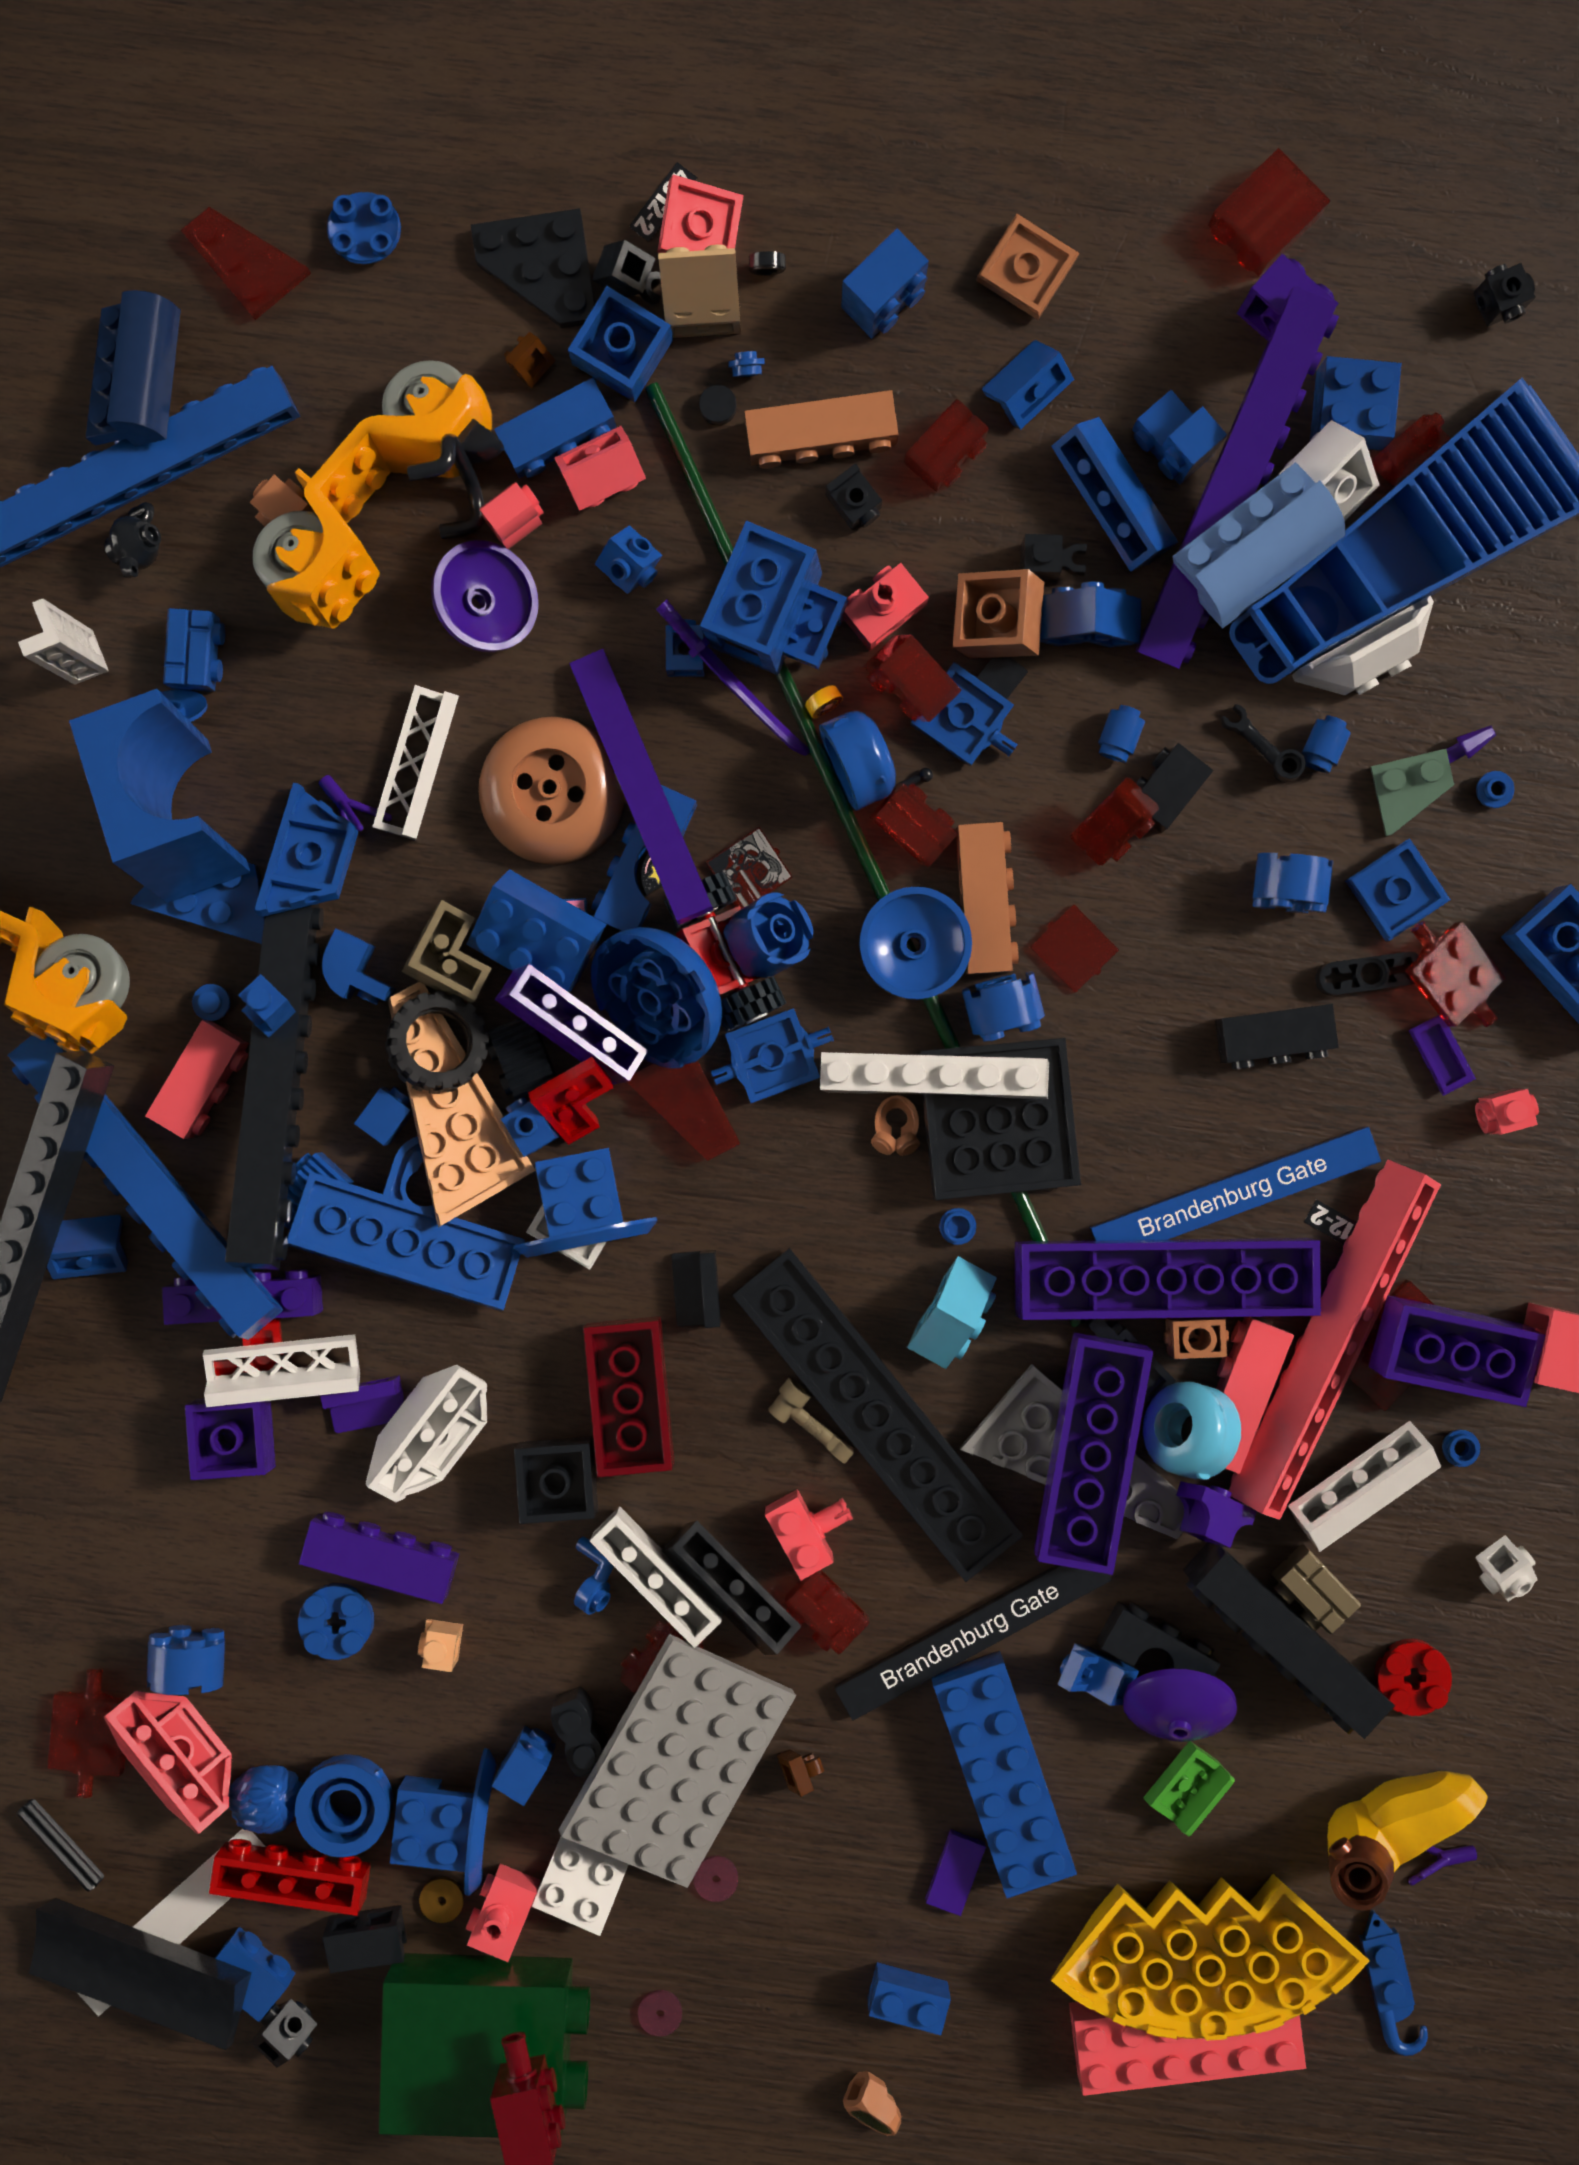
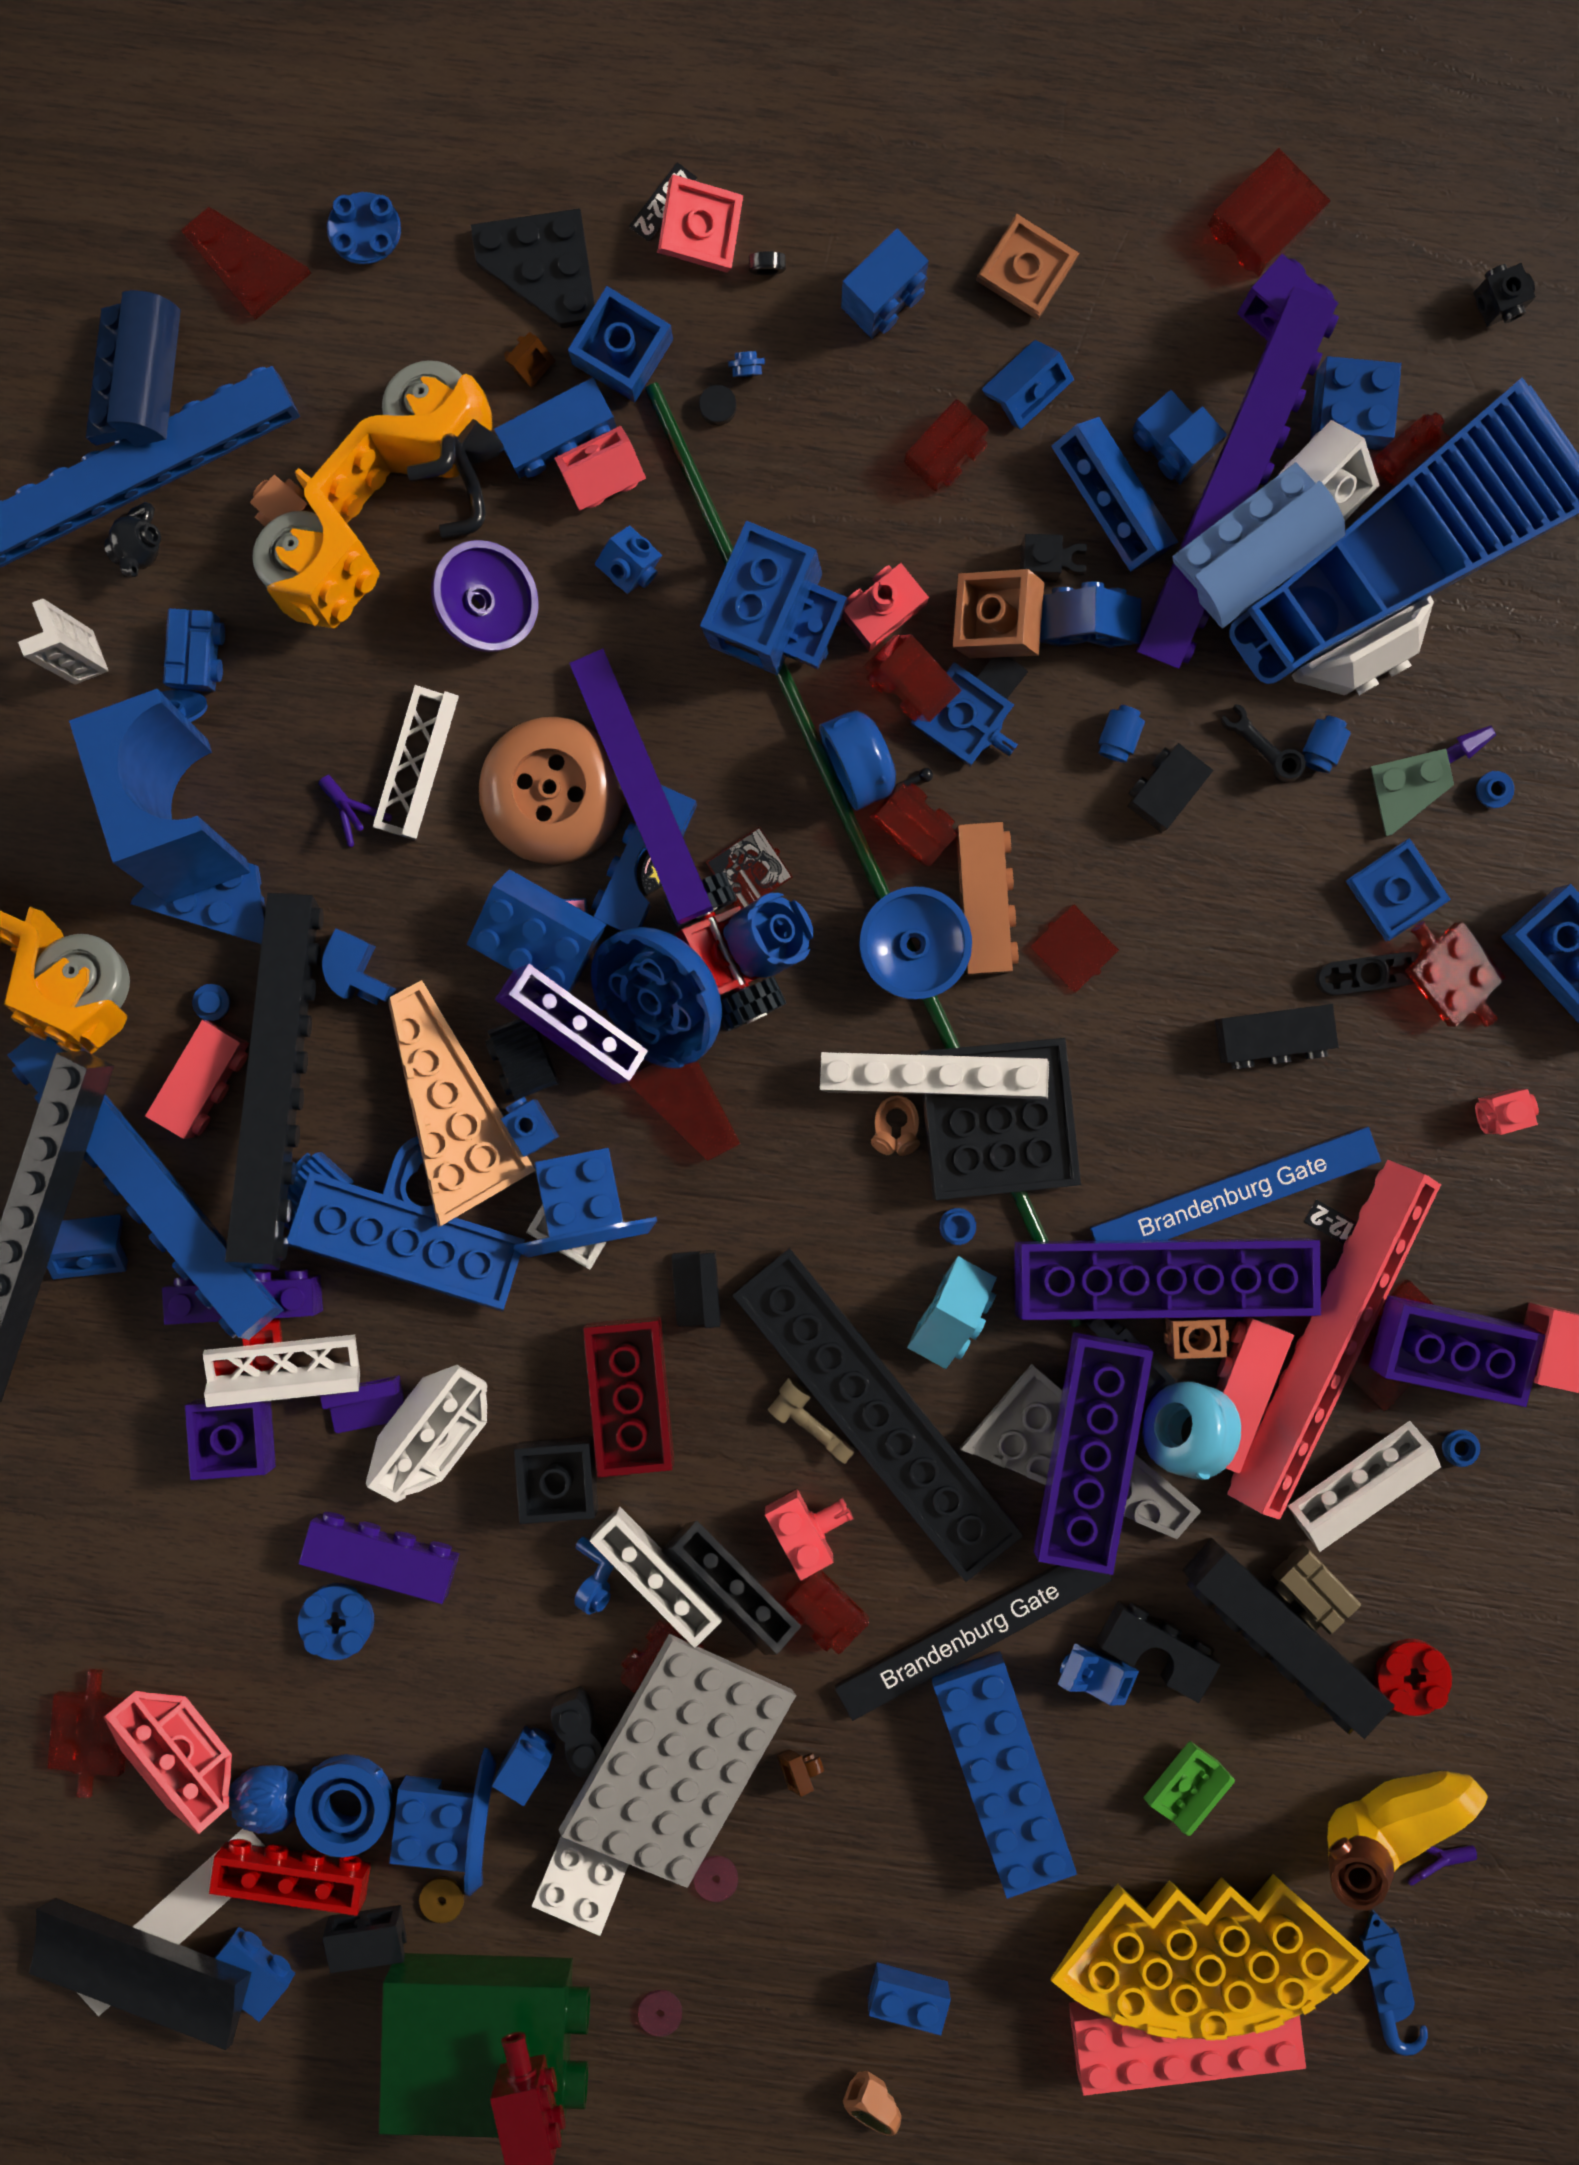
black axle [17,1799,104,1892] -> none
blue brick [147,1625,225,1695] -> none
blue brick [238,974,296,1038] -> none
black brick [250,1999,317,2068] -> none
blue wing [254,783,358,917] -> none
blue brick [354,1086,413,1146] -> none
black tyre [385,991,489,1094] -> none
dark tan brick [401,900,491,1004] -> none
light nougat brick [418,1619,463,1672] -> none
coral brick [465,1863,541,1962] -> none
coral brick [479,482,544,549] -> none
red plate [528,1057,613,1145] -> none
black brick [592,240,661,304] -> none
dark purple sword [656,599,810,756] -> none
tan slope [658,244,741,338] -> none
blue brick [666,619,705,677] -> none
blue plate [711,1008,834,1103] -> none
nougat brick [744,390,898,469] -> none
yellow tile [805,685,843,718] -> none
black brick [825,463,882,530] -> none
dark purple tile [925,1829,986,1916] -> none
blue brick [962,971,1045,1042] -> none
clear red brick [1070,777,1159,866] -> none
dark purple dish [1123,1669,1237,1742] -> none
dark purple brick [1176,1481,1257,1548] -> none
blue brick [1252,853,1333,914] -> none
dark purple tile [1409,1013,1476,1096] -> none
white brick [1475,1535,1538,1602] -> none

